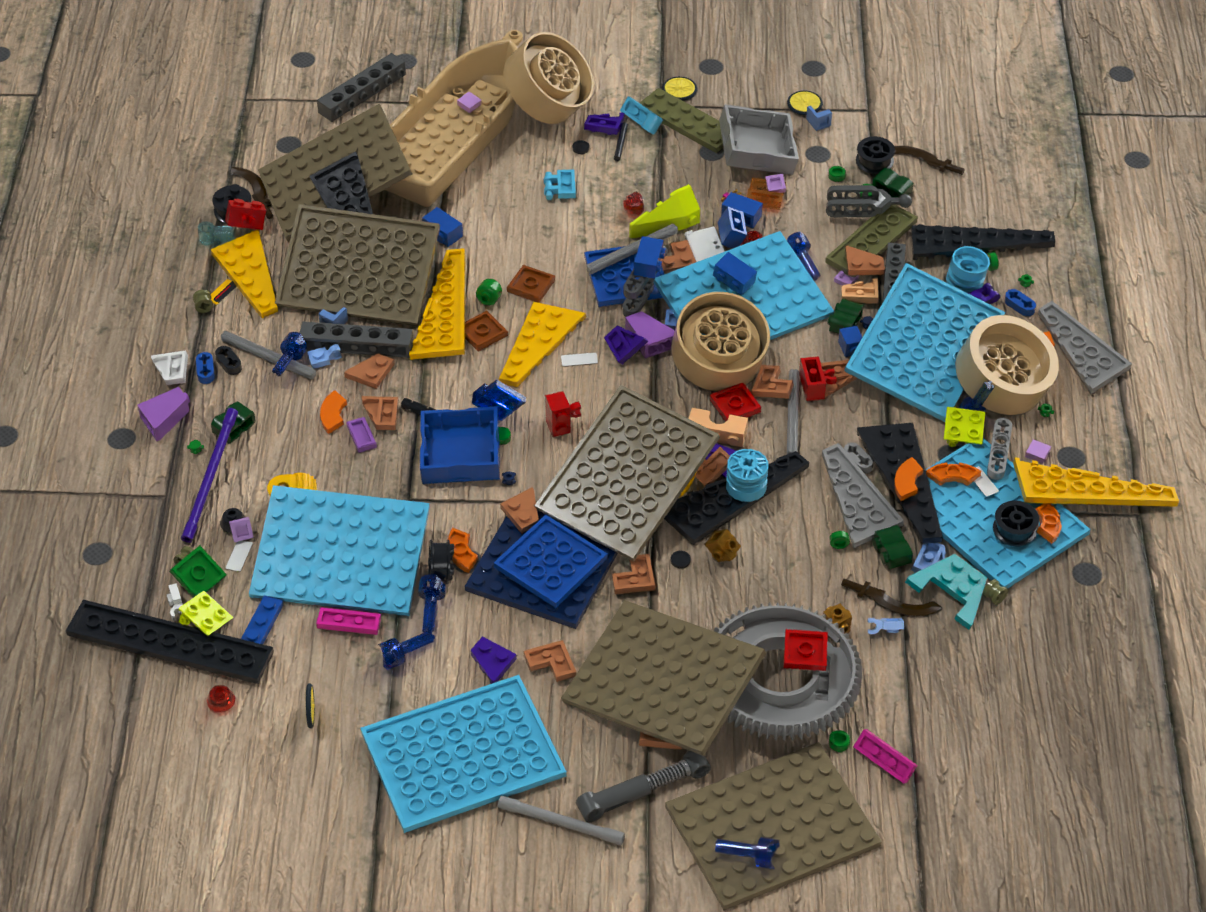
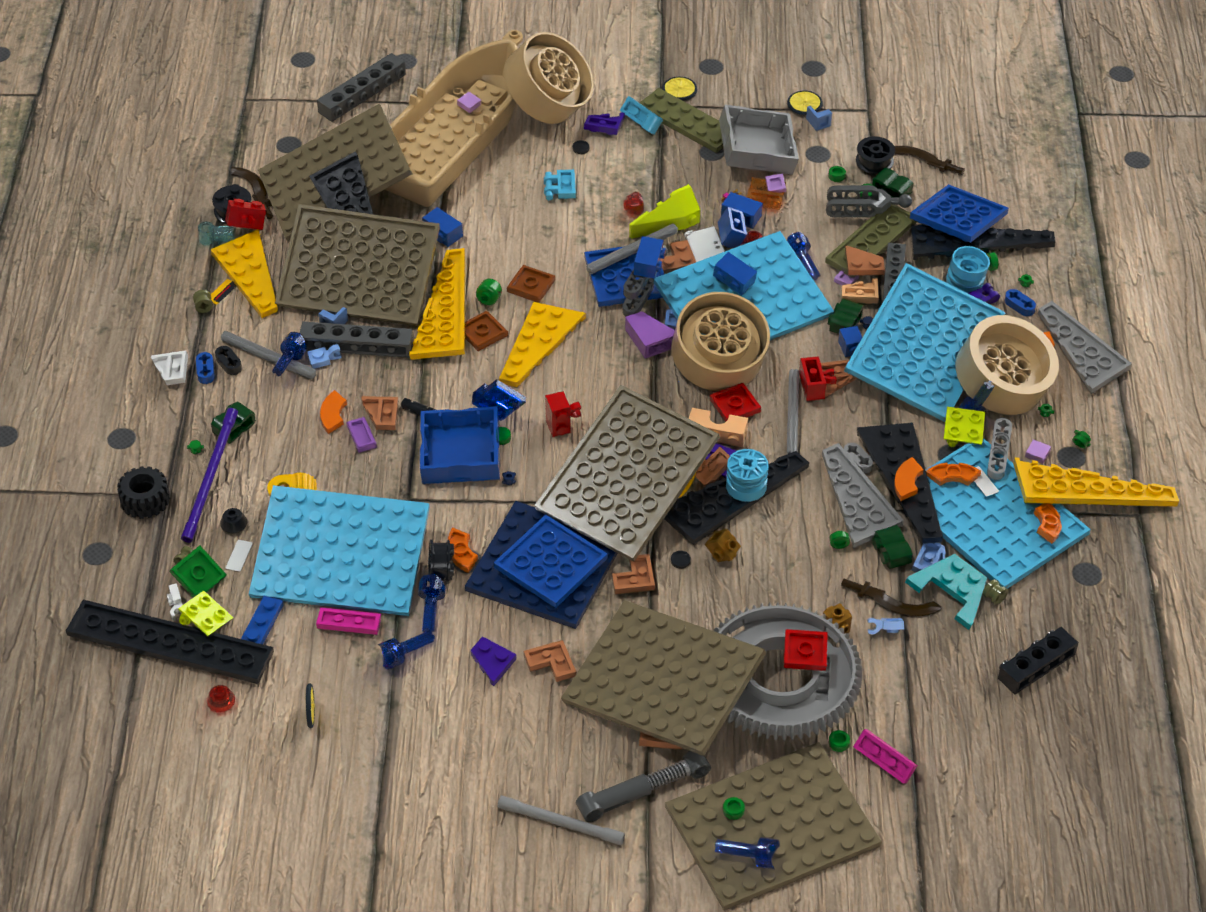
medium lavender slope [137,387,190,441] -> none
lavender tile [229,517,254,542] -> none
nougat wing [344,354,395,389] -> none
medium azure plate [360,675,567,833] -> none
nougat wing [500,487,539,534] -> none
white sticker [561,352,598,366] -> none
dark purple wing [604,325,649,365] -> none
black bar [614,122,628,161] -> none
nougat plate [752,365,794,399] -> none
black wheel [993,501,1039,547] -> none
none -> black tyre [117,466,170,519]
none -> green tile [723,797,745,820]
none -> blue plate [910,184,1009,243]
none -> black brick [998,627,1079,695]
none -> green plate [1072,430,1091,448]

